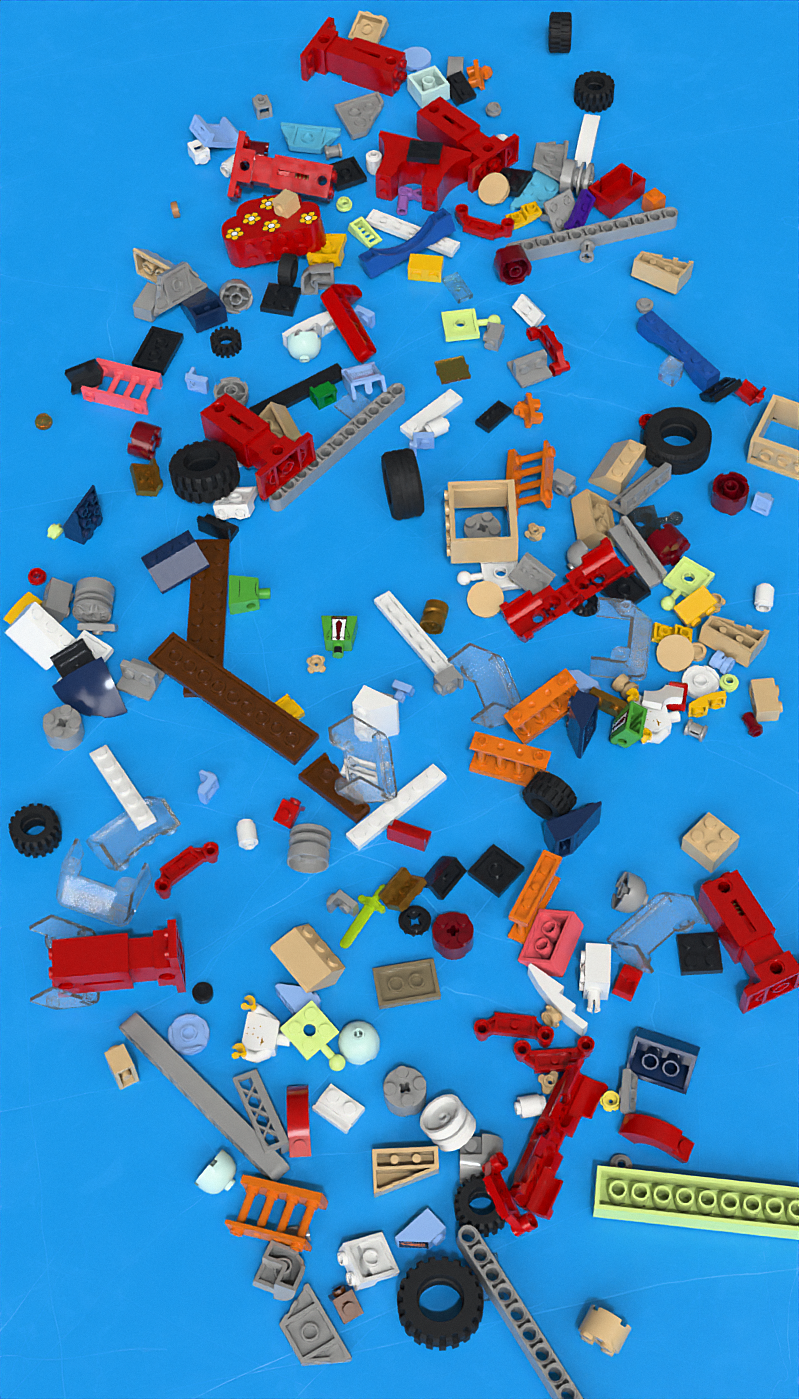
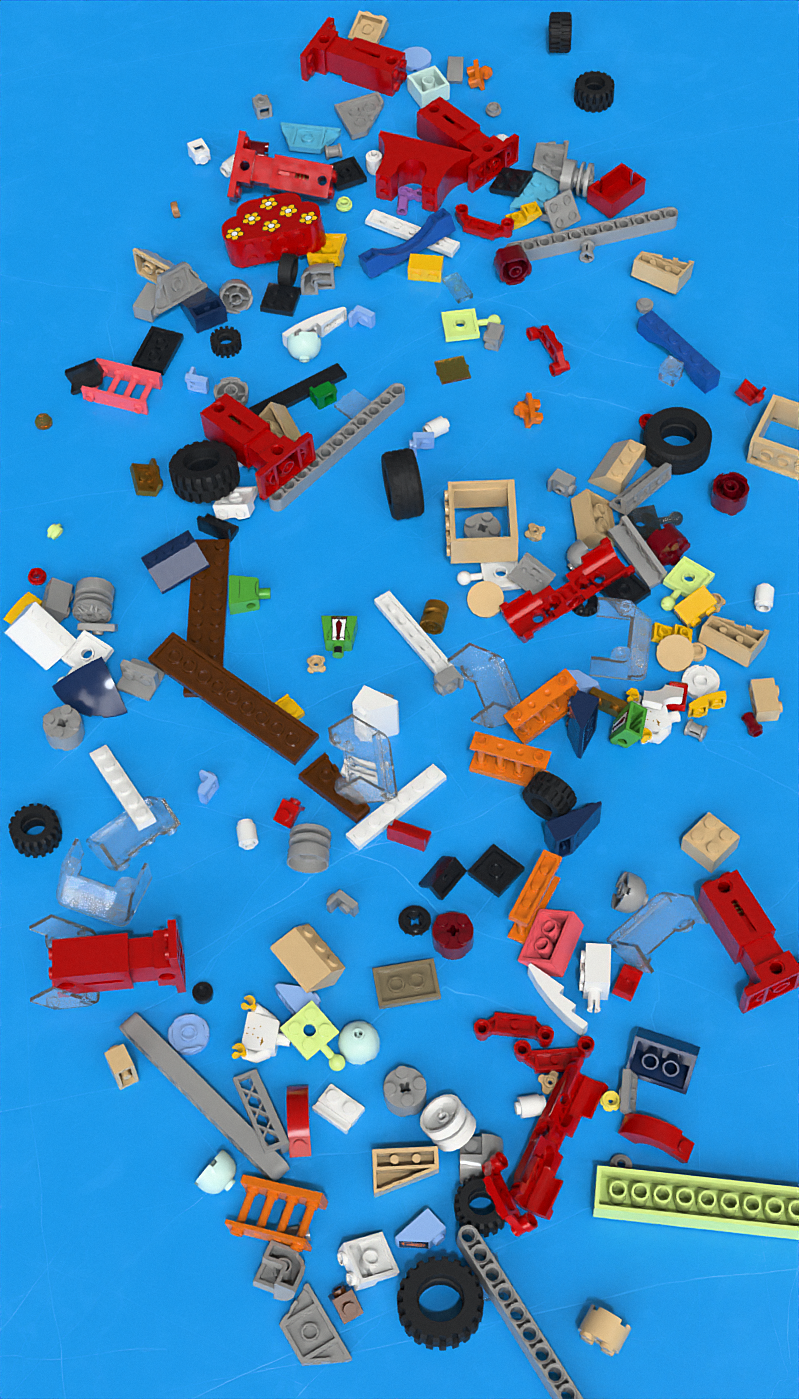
black plate [50,638,96,679] -> none
dark blue slope [63,485,103,545] -> none
dark red brick [127,421,162,460] -> none
red plate [154,842,219,899] -> none
light blue panel [189,115,239,148] -> none
tan brick [272,189,301,219] -> none
red beam [320,284,376,363] -> none
lime sword [340,884,386,949] -> none
light blue window [341,362,387,400] -> none
yellowish green slope [348,216,382,249] -> none
pearl gold bracket [378,867,427,912] -> none
light blue tile [392,680,415,703] -> none
white plate [400,389,463,440] -> none
black plate [407,140,443,165] -> none
black plate [446,71,477,107] -> none
black plate [475,400,512,433] -> none
tan tile [478,173,510,206] -> none
orange fence [504,440,556,516] -> none
light grey bracket [507,349,552,388] -> none
white plate [512,294,546,327] -> none
tan plate [541,1004,562,1028] -> none
dark purple plate [564,189,596,230] -> none
white slope [575,114,600,170] -> none
tan wheel [612,674,639,700] -> none
orange brick [641,188,666,212] -> none
black plate [676,932,723,976] -> none
black plate [699,377,742,403] -> none
light blue wheel [709,650,736,675] -> none
yellowish green plate [719,674,739,693] -> none
light blue tile [751,491,775,516] -> none

